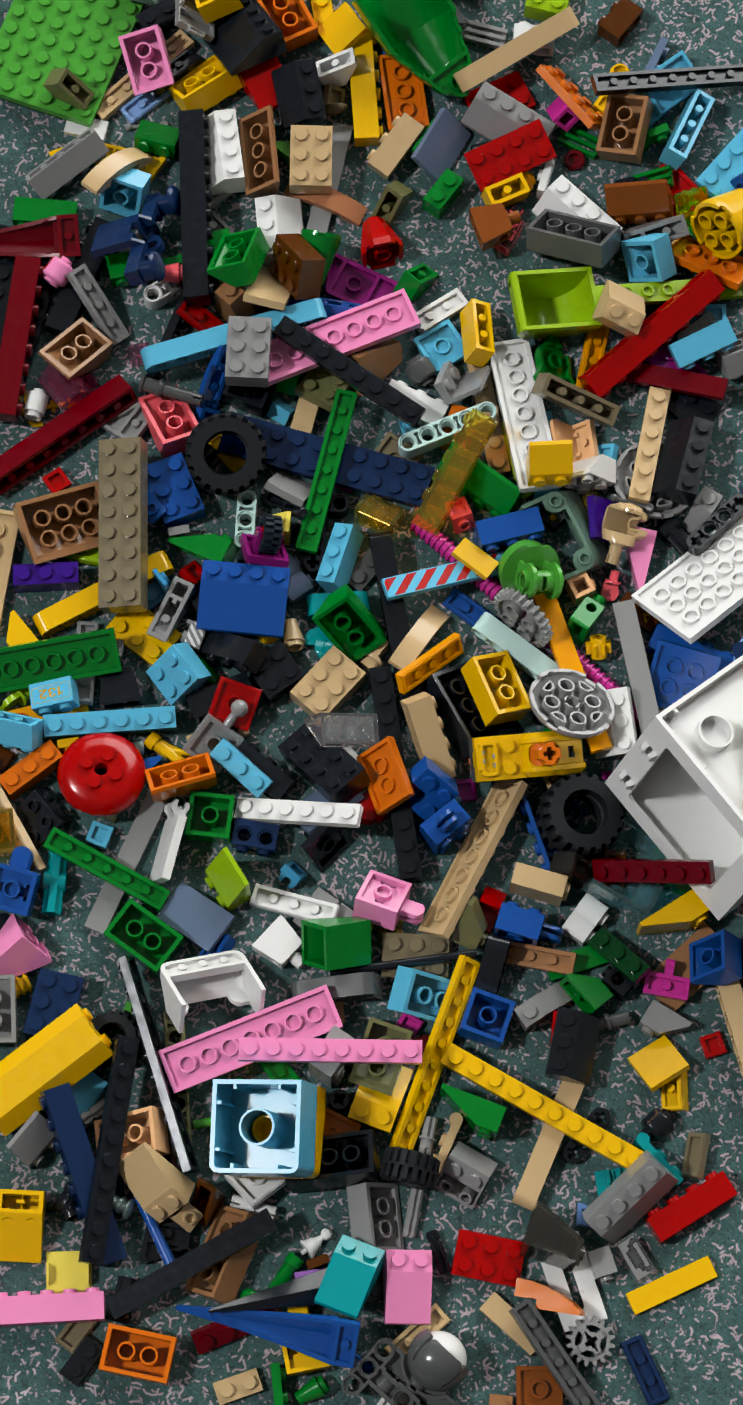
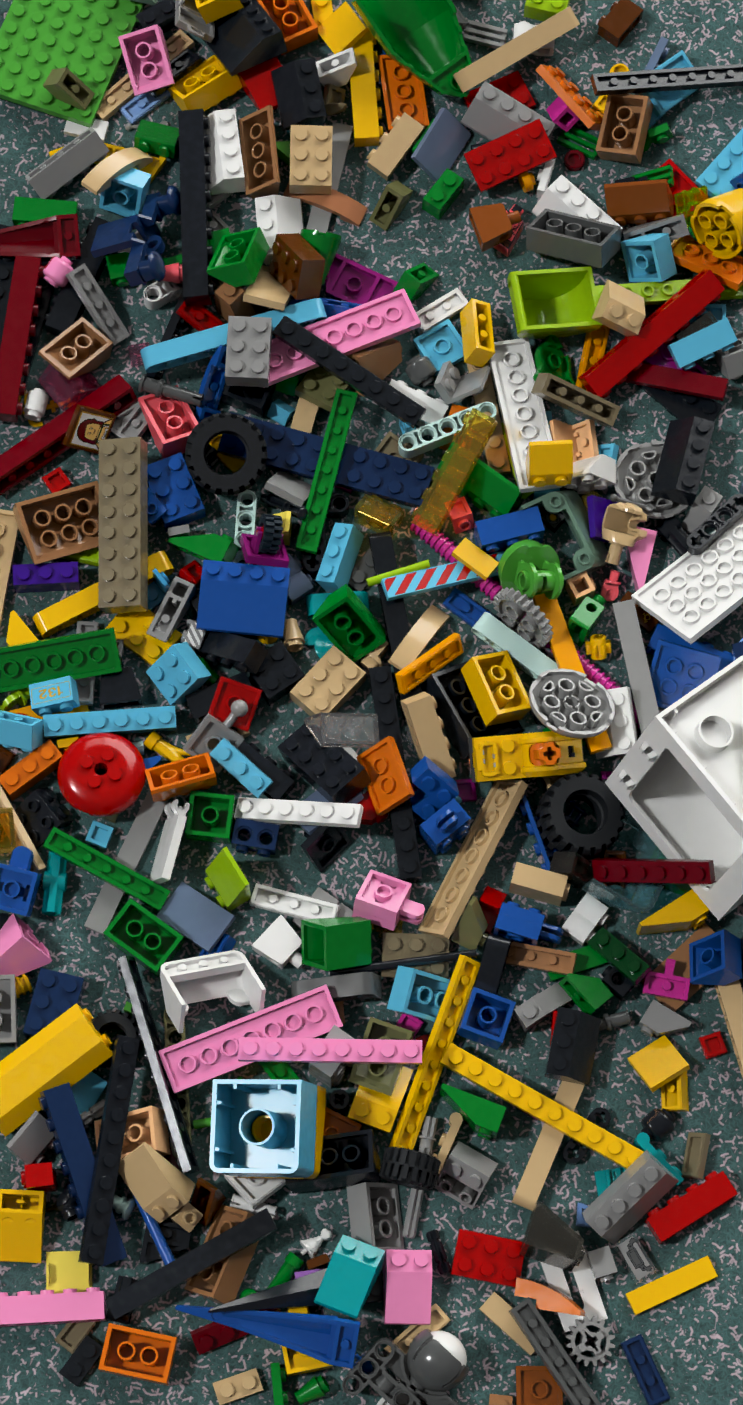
dark azure tile [278,860,309,889] -> none
red cone [361,216,404,270] -> none
yellow brick [481,172,531,207] -> none
tan plate [627,386,671,504] -> none
medium azure brick [659,88,715,171] -> none
none -> red brick [21,1162,57,1192]
none -> tile [62,404,117,454]
none -> lime bar [366,560,431,587]

